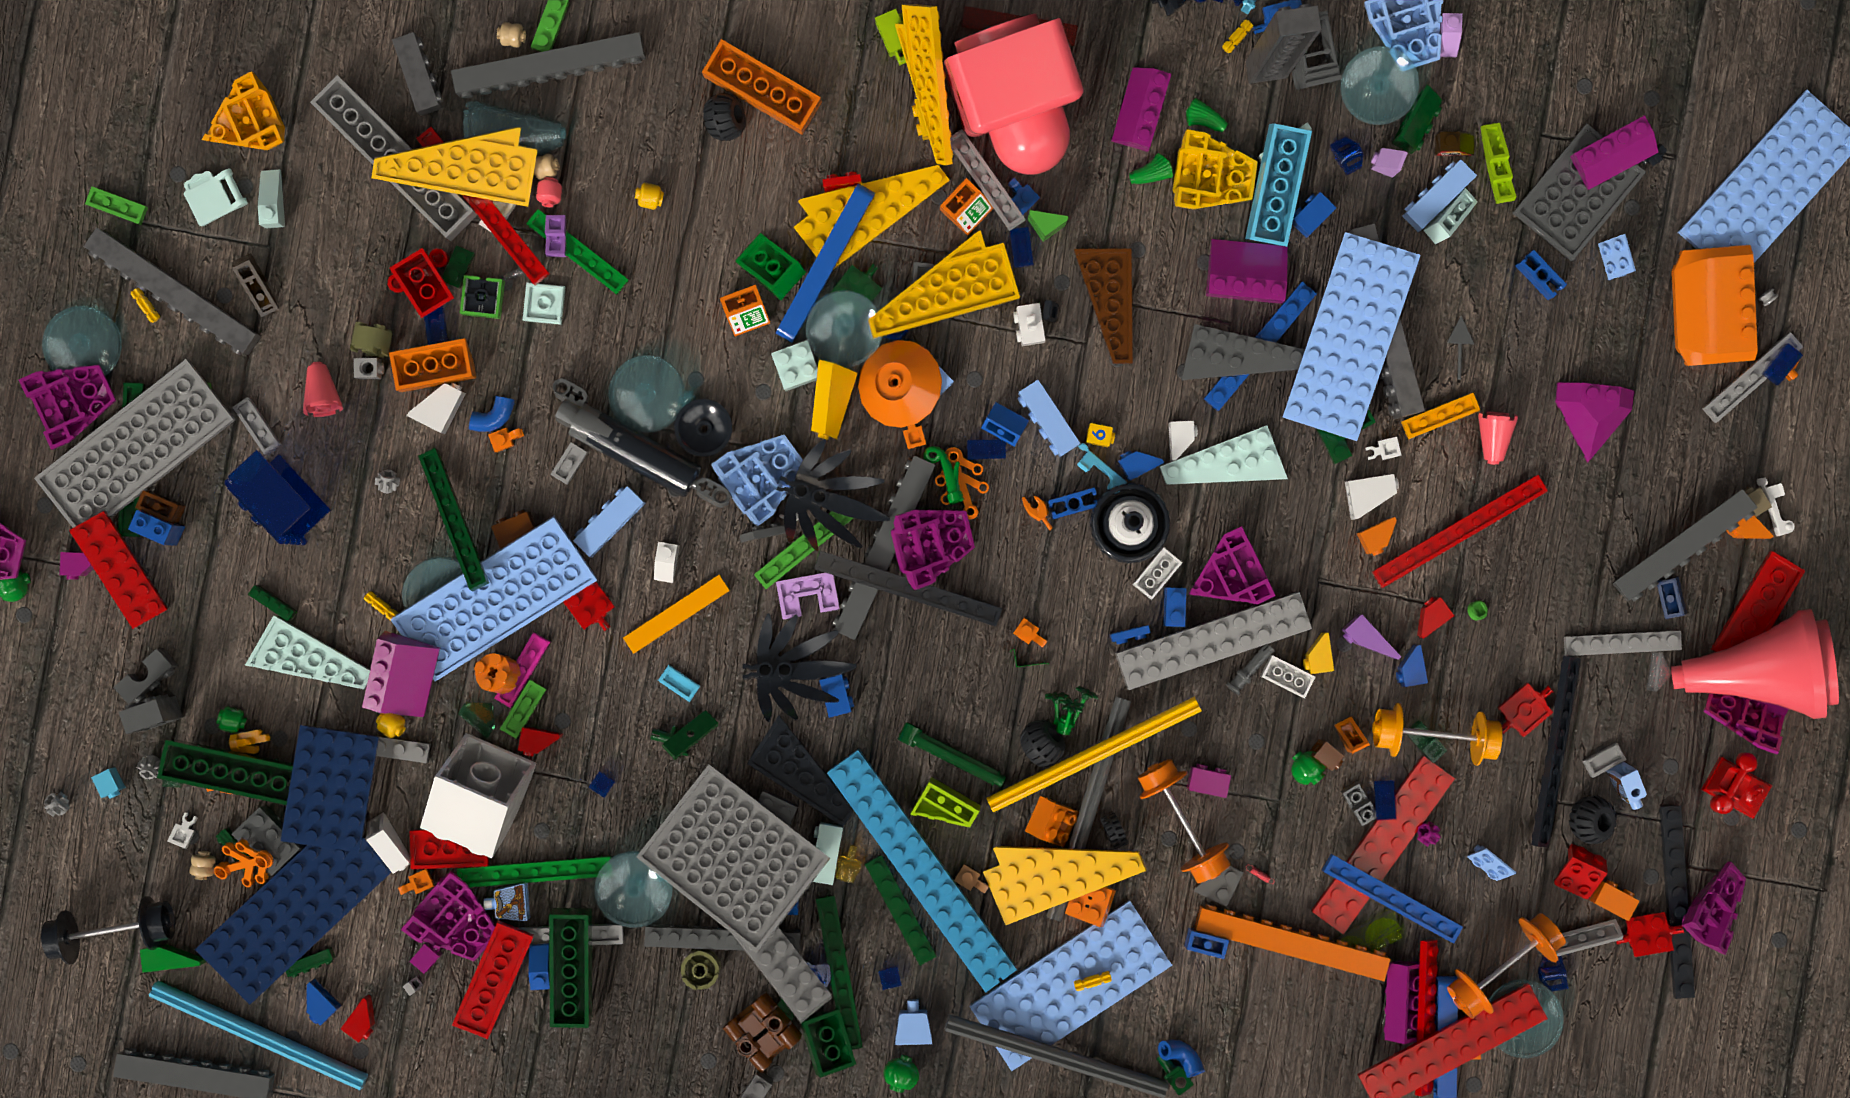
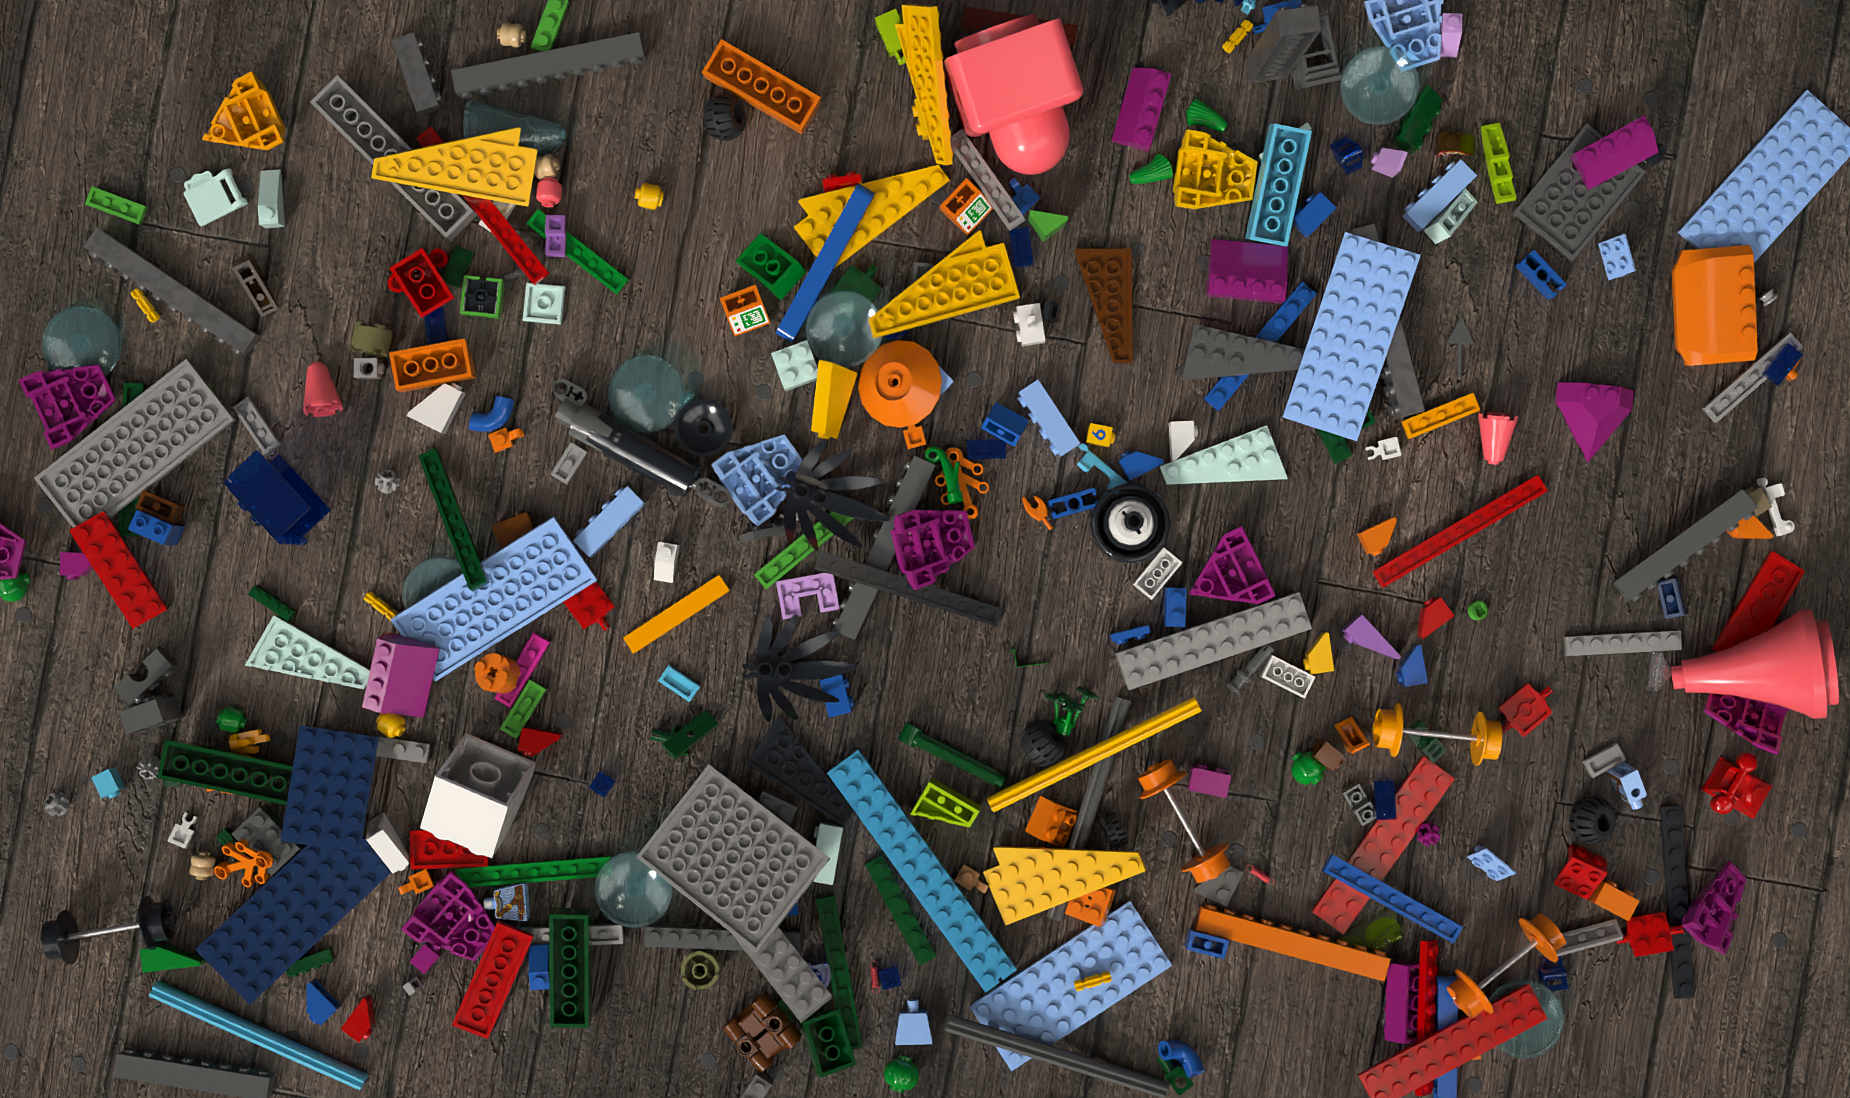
clear green slope [458,702,495,738] -> none
clear yellow piece [835,845,862,883] -> none
orange plate [1013,618,1047,648] -> none
white slope [1345,474,1399,520] -> none
black plate [1531,655,1581,848] -> none
none -> coral piece [870,961,880,993]

